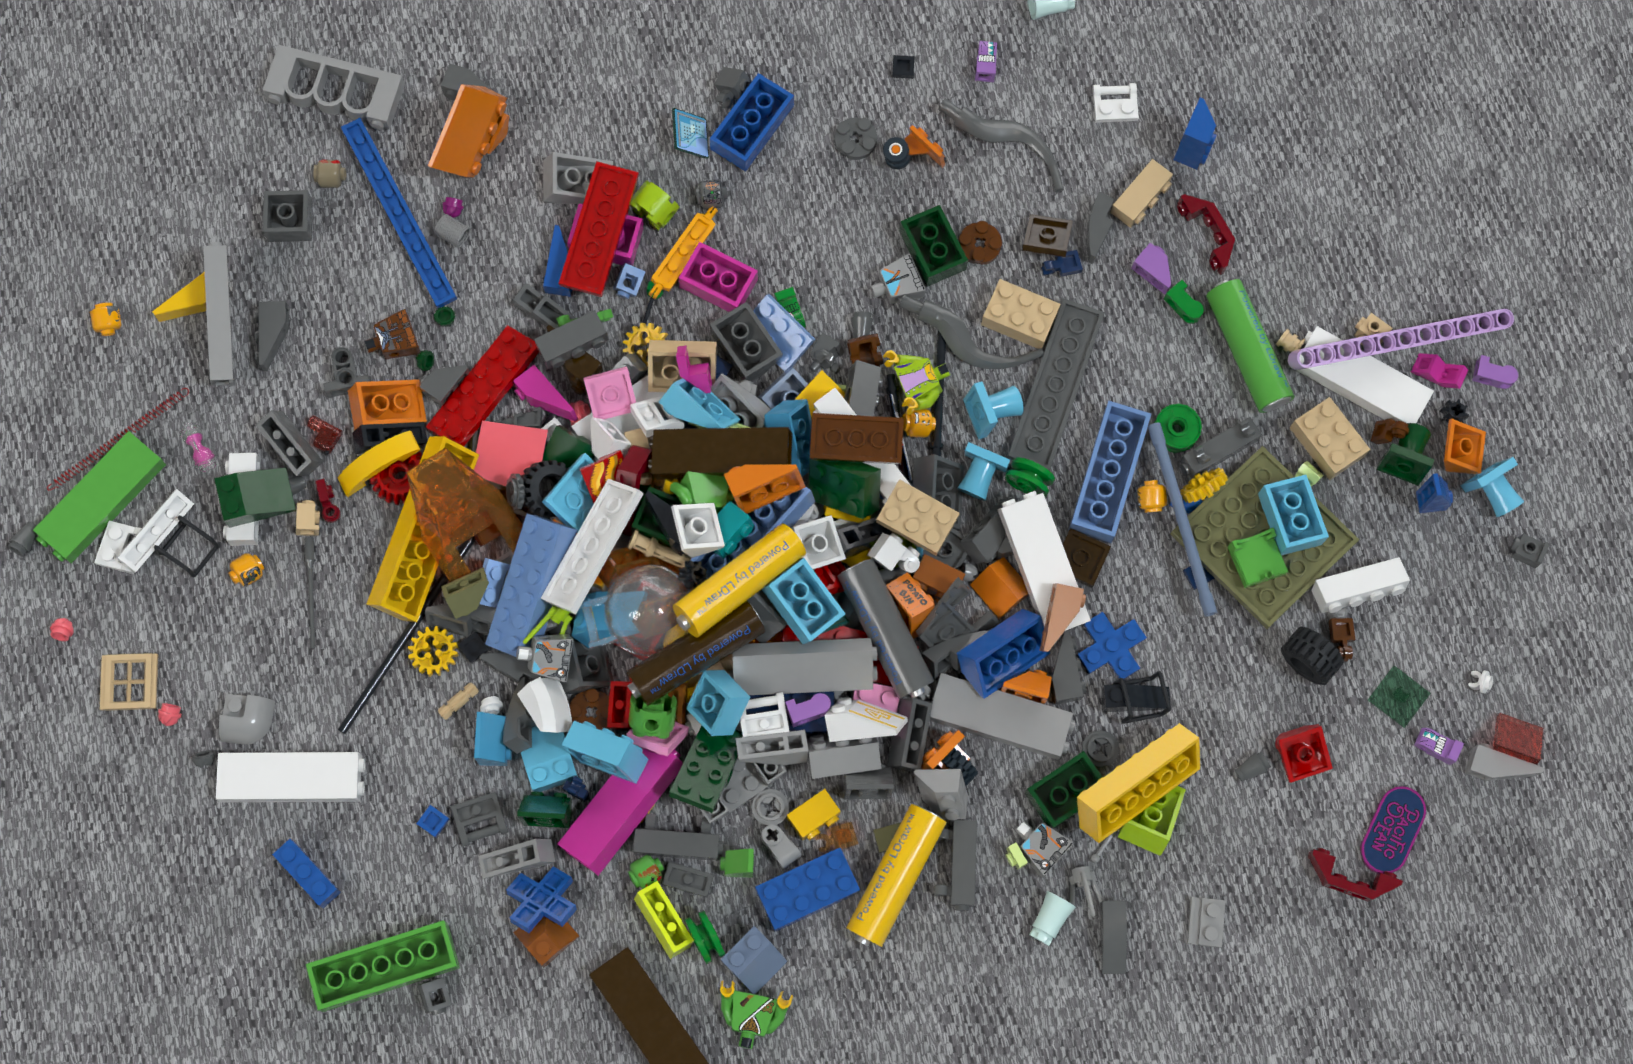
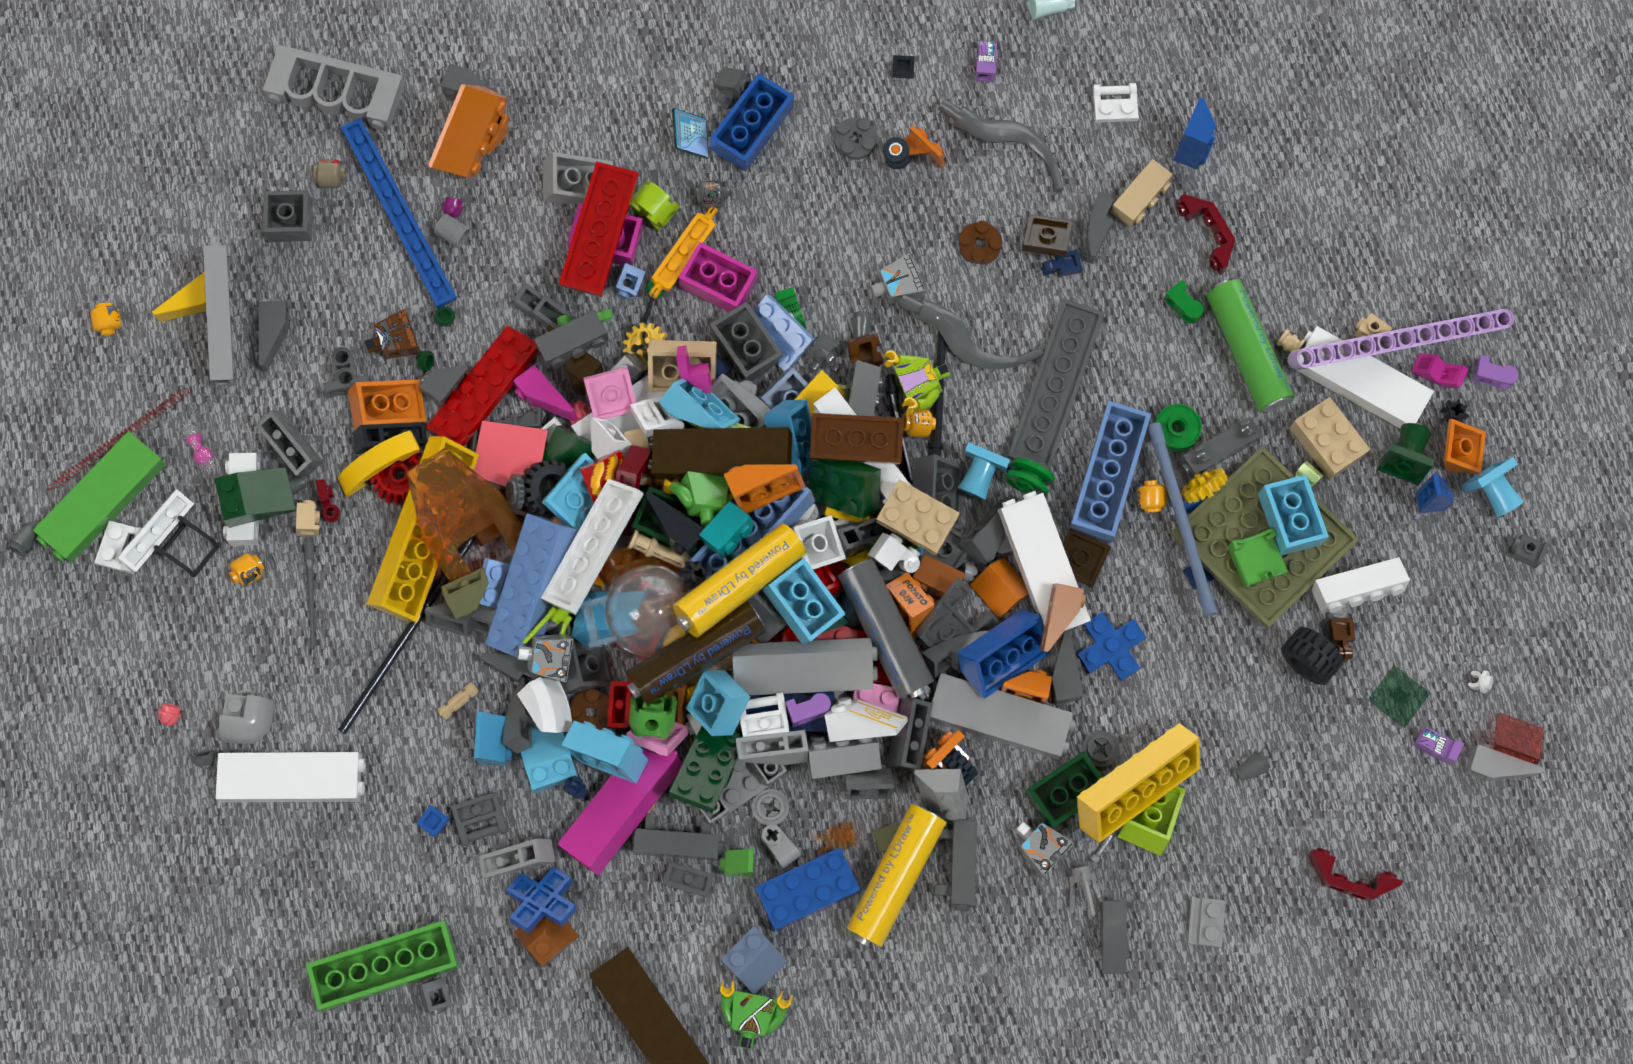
coral plate [50,618,74,641] -> none
tan piece [100,653,158,711] -> none
blue brick [272,838,341,909] -> none
clear red piece [307,415,343,455] -> none
yellow gear [408,626,459,677] -> none
black tile [458,632,490,664] -> none
white plate [480,696,503,715] -> none
dark green slope [517,792,572,828] -> none
blue slope [543,225,576,297] -> none
bright green head [628,855,664,889] -> none
neon yellow brick [634,881,694,959] -> none
white slope [671,503,725,558] -> none
green wheel [685,910,726,965] -> none
yellow brick [787,789,841,841] -> none
dark green brick [899,205,968,287] -> none
medium azure plant [963,382,1023,440] -> none
tan brick [981,279,1061,349] -> none
yellowish green plate [1005,843,1028,870] -> none
light aqua plant [1029,891,1076,946] -> none
black slope [1101,684,1170,712] -> none
black piece [1112,671,1171,724] -> none
medium lavender slope [1131,243,1171,295] -> none
red slope [1275,724,1333,783] -> none
tile [1360,787,1426,874] -> none
reddish brown plate [1371,418,1409,445] -> none

